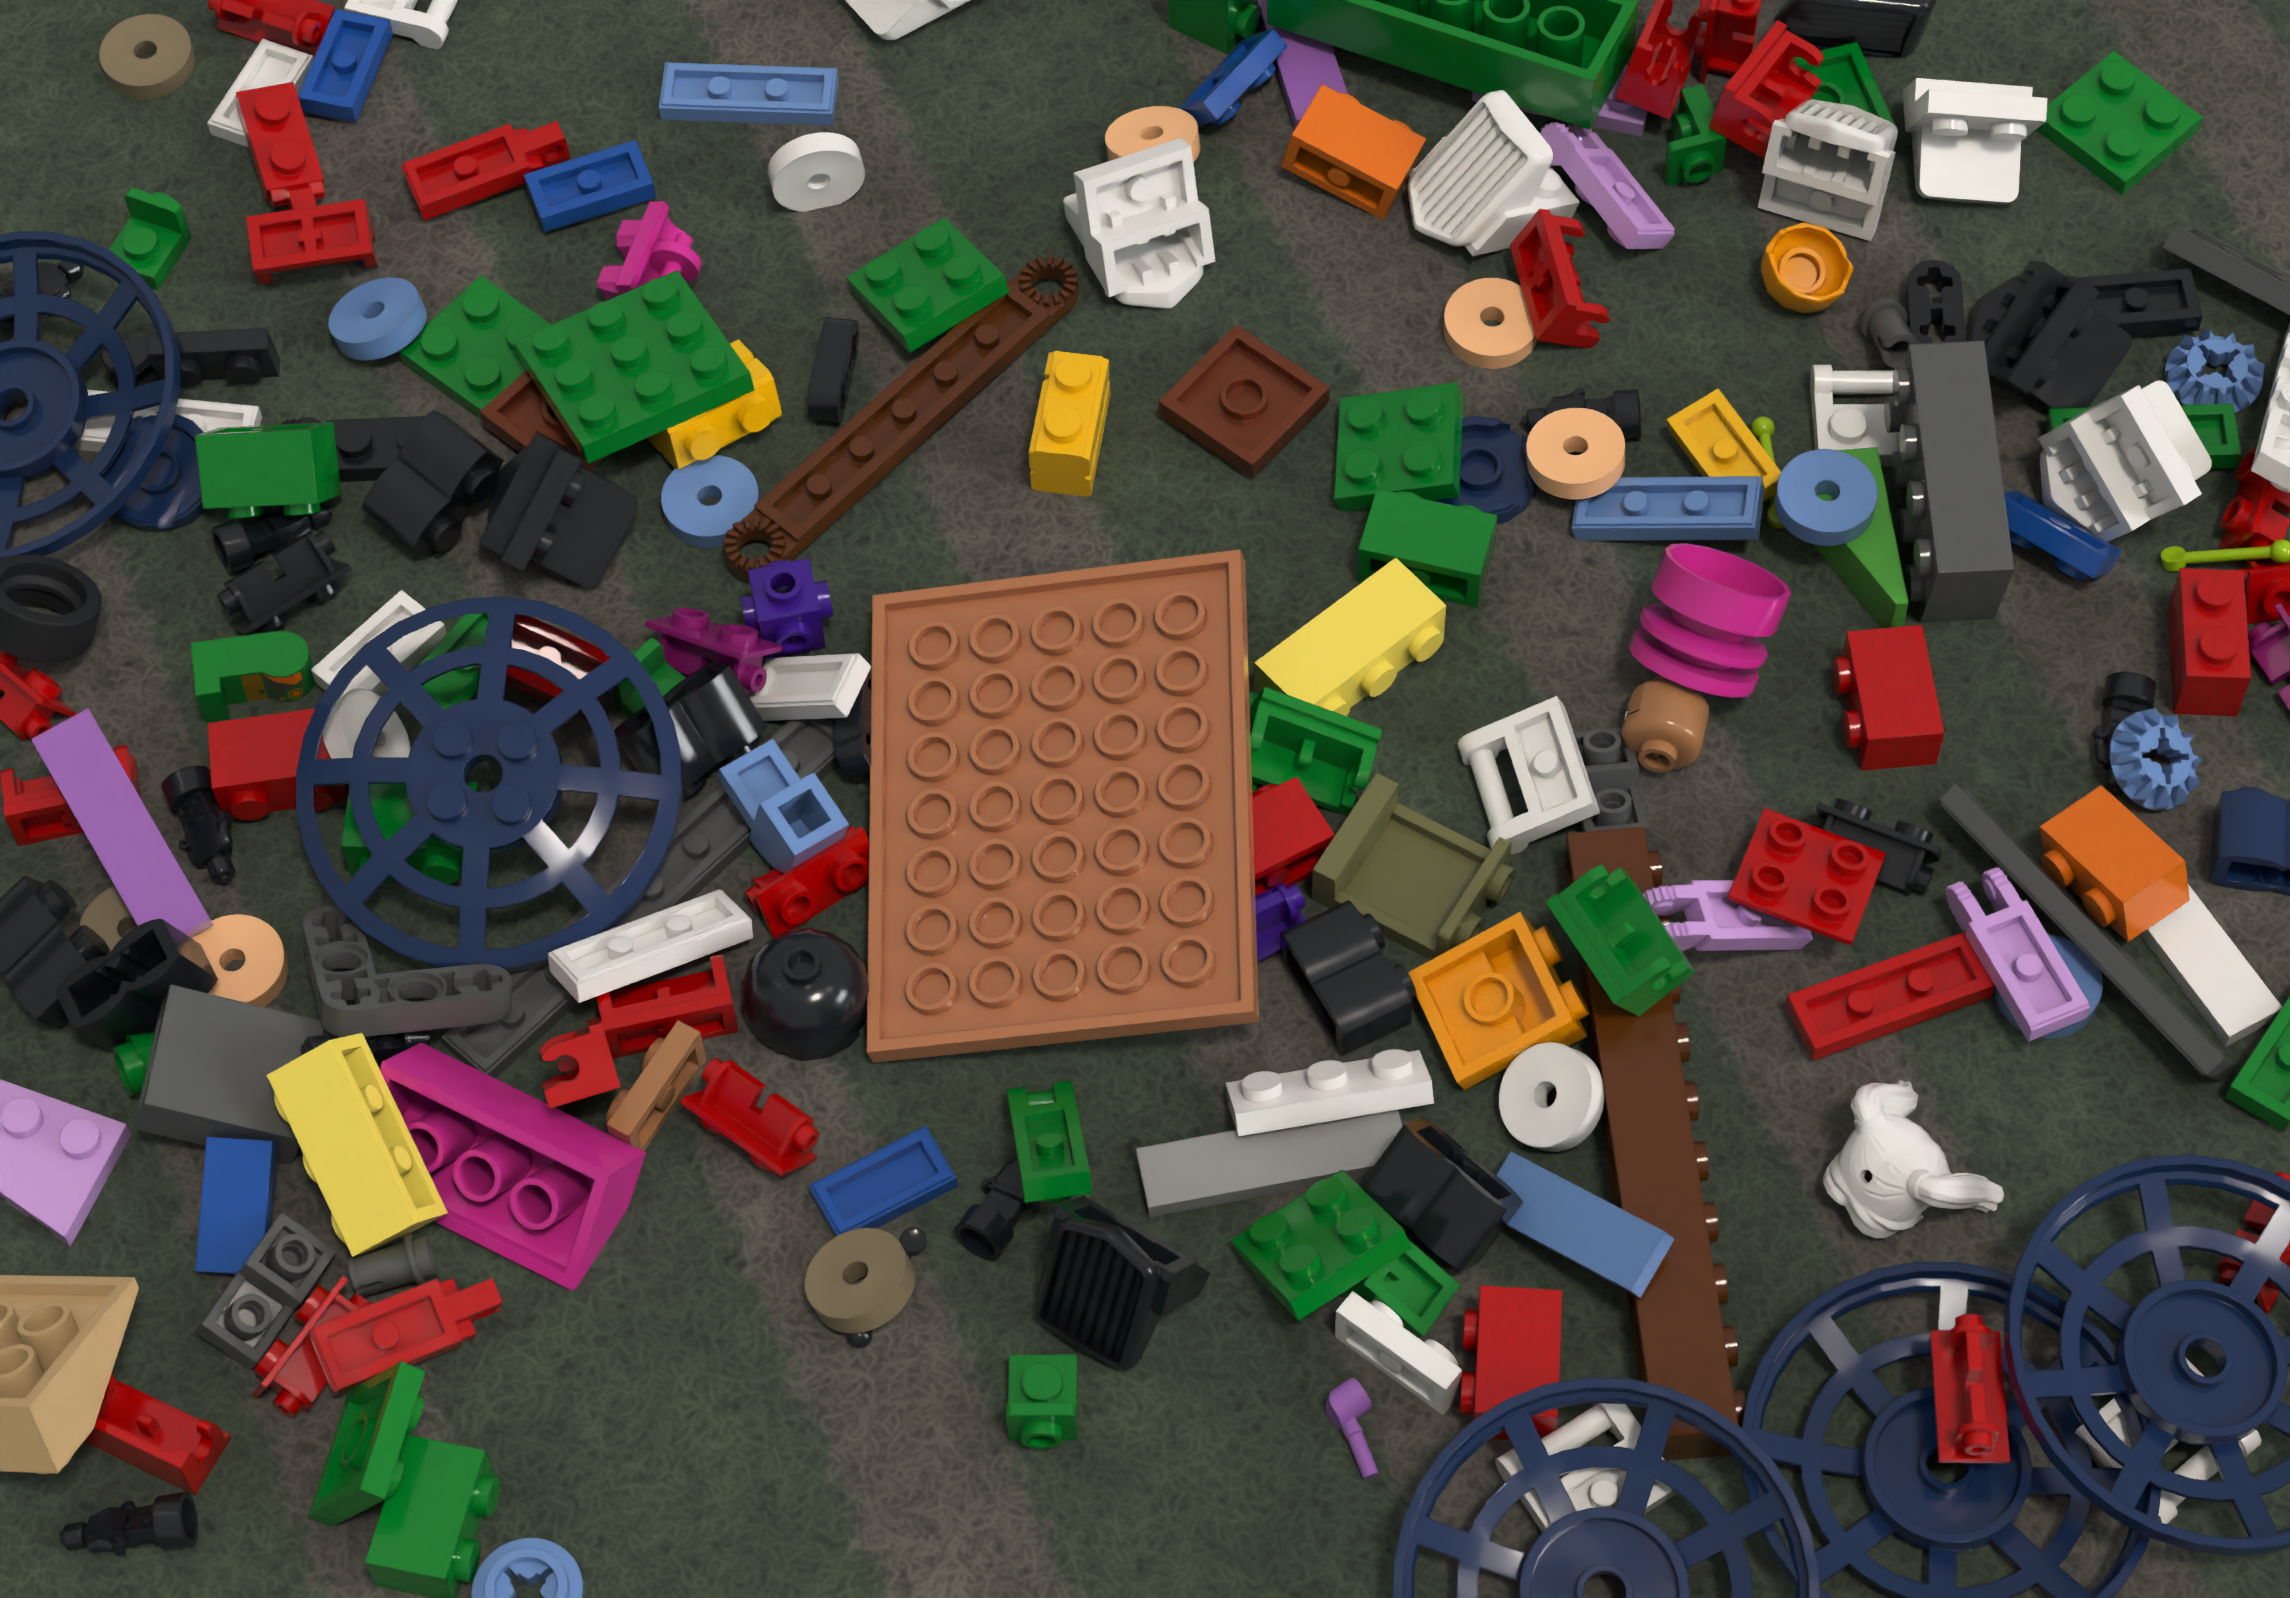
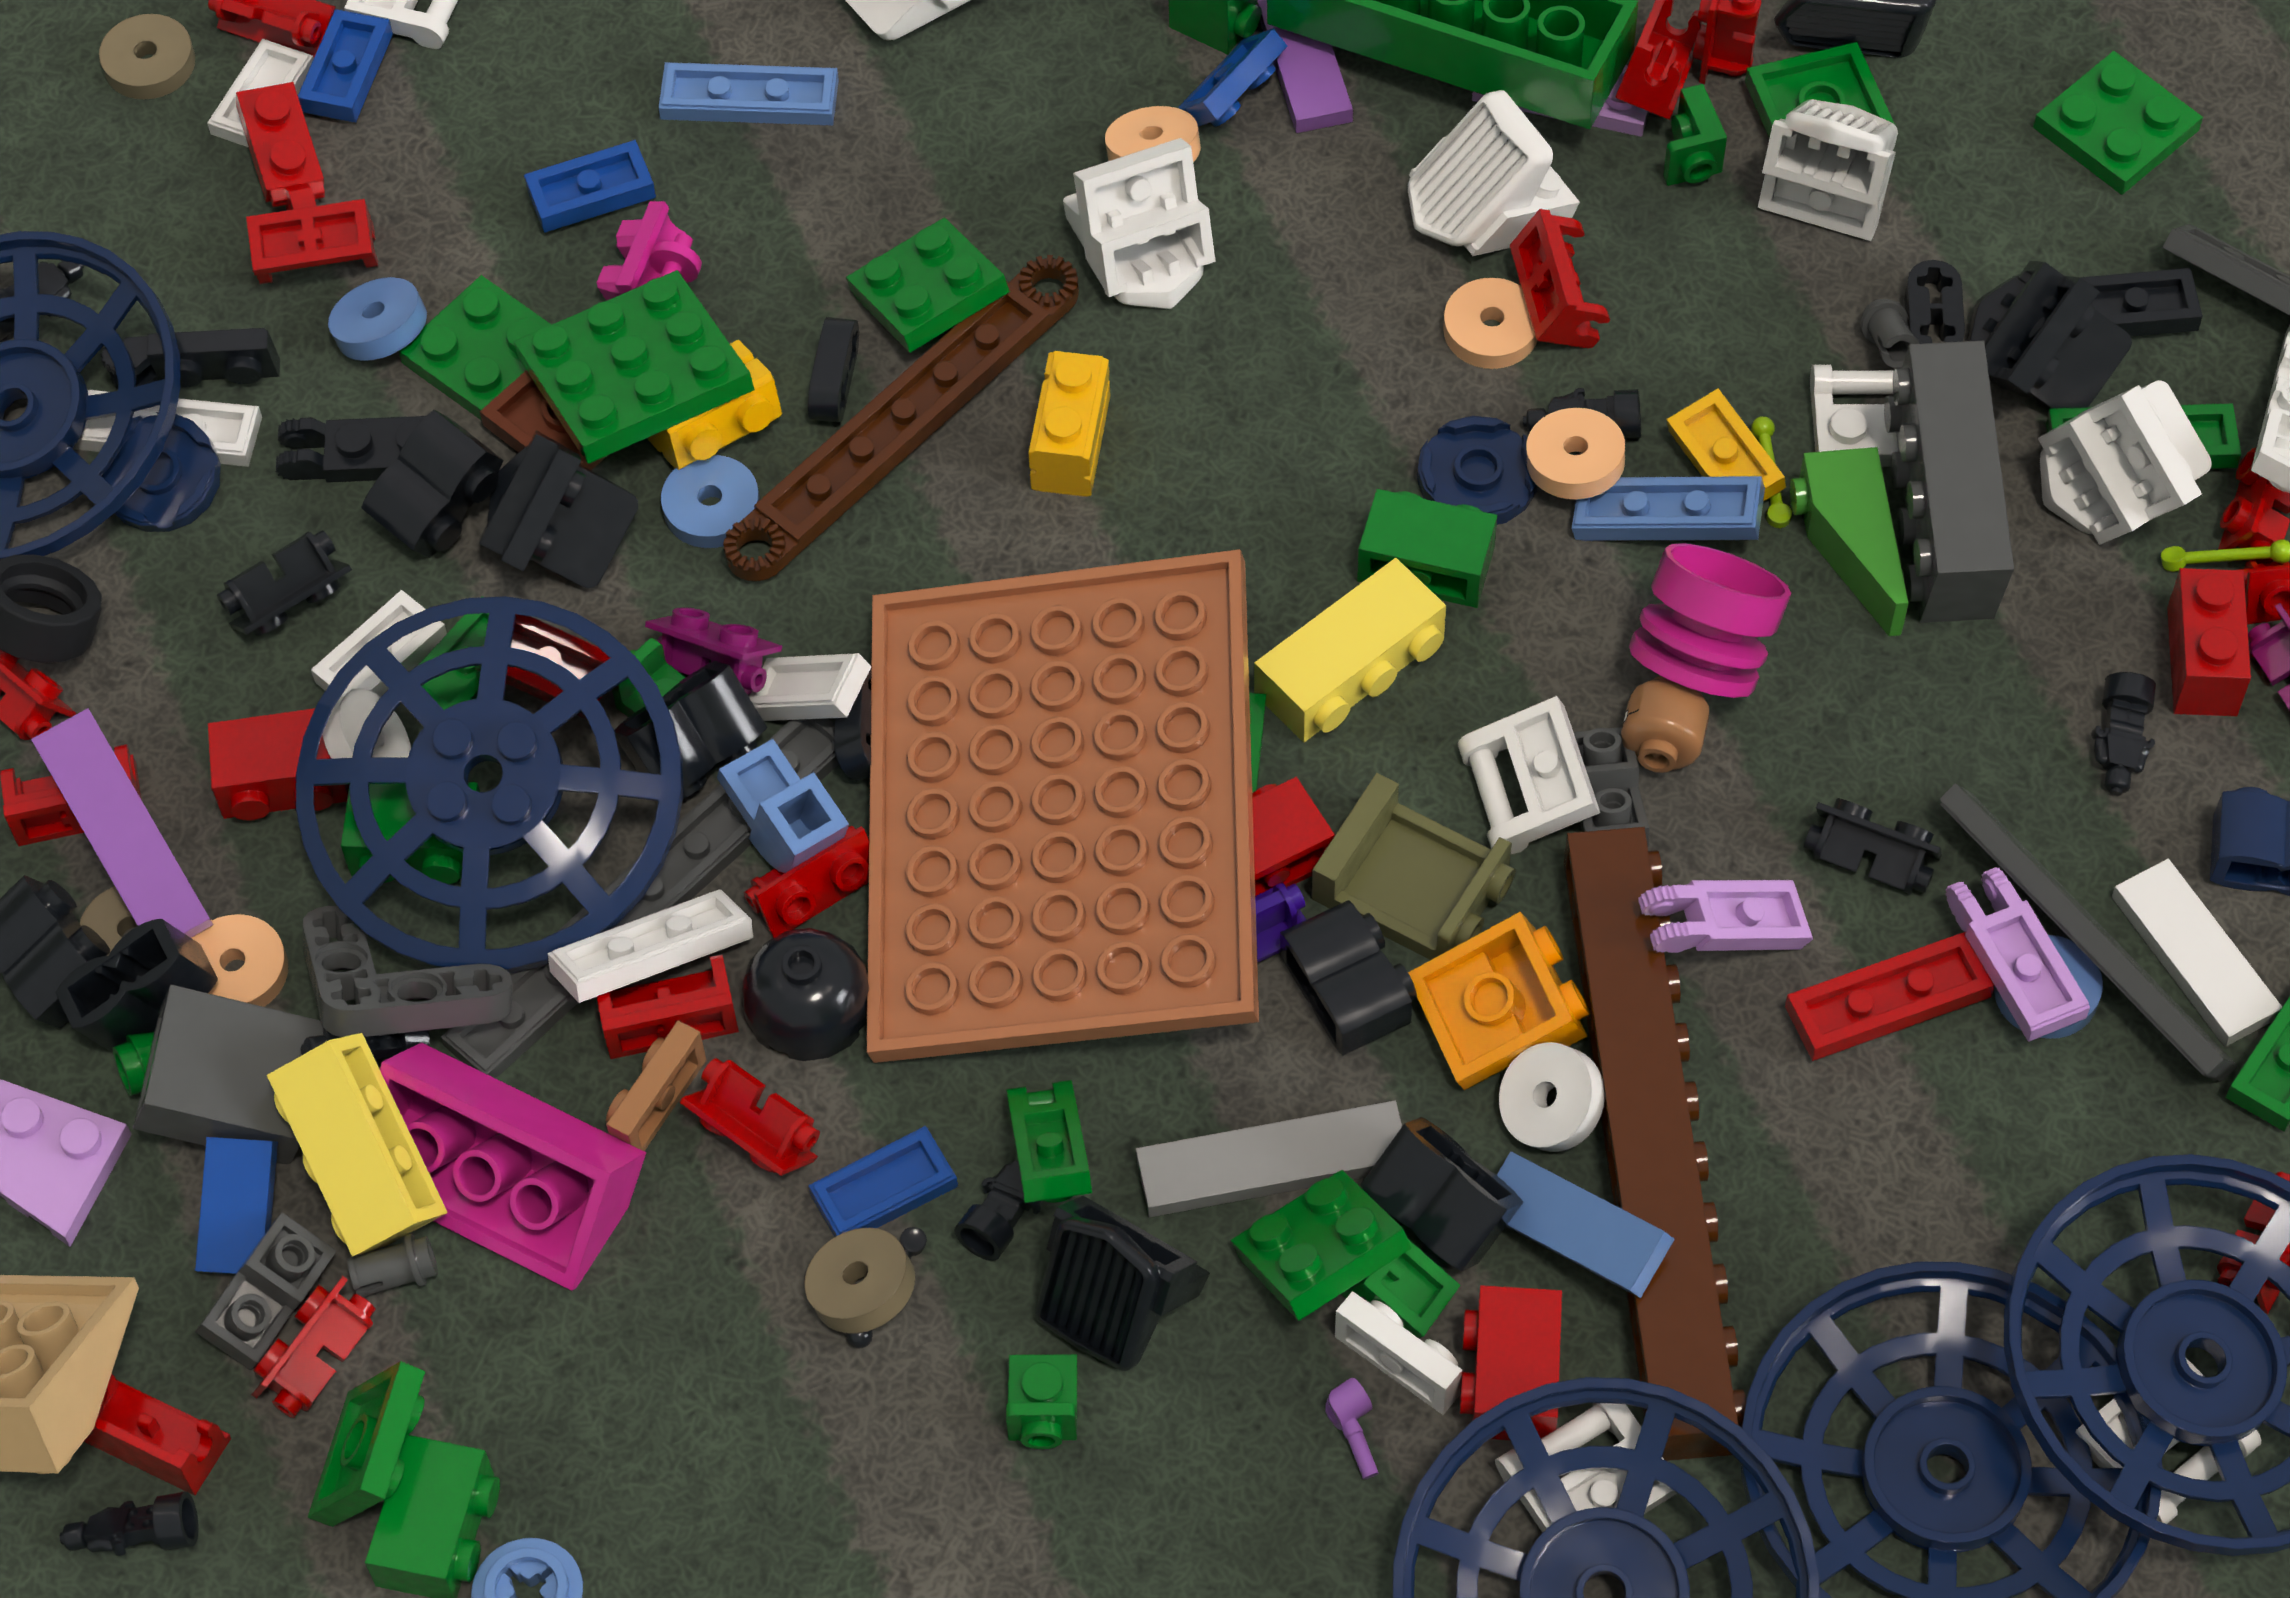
green bracket [109,187,192,291] -> none
black piece [161,765,236,884] -> none
green leg [191,631,315,723] -> none
green brick [195,422,341,518] -> none
black piece [211,502,332,573] -> none
red hinge [309,1278,503,1396] -> none
red hinge [401,121,571,221] -> none
red hinge [540,1017,621,1109] -> none
dark purple brick [740,558,833,660] -> none
white piece [768,132,865,212] -> none
copper plate [1159,325,1330,479] -> none
white plate [1226,1049,1434,1137] -> none
green hinge [1250,686,1382,816] -> none
orange brick [1280,84,1427,220] -> none
green plate [1334,382,1464,512] -> none
lavender hinge [1540,123,1675,249] -> none
green hinge [1545,865,1695,1016] -> none
red hinge [1709,20,1824,159] -> none
red hinge [1727,808,1886,946] -> none
light orange hair [1760,222,1853,314] -> none
medium blue piece [1775,449,1878,546] -> none
white hair [1823,1080,2005,1238] -> none
red brick [1832,625,1944,771] -> none
white piece [1902,78,2047,205] -> none
red hinge [1930,1314,2010,1464] -> none
blue plate [2004,490,2122,580] -> none
orange brick [2040,785,2190,942] -> none
medium blue gear [2110,708,2203,811] -> none
medium blue gear [2165,328,2265,413] -> none

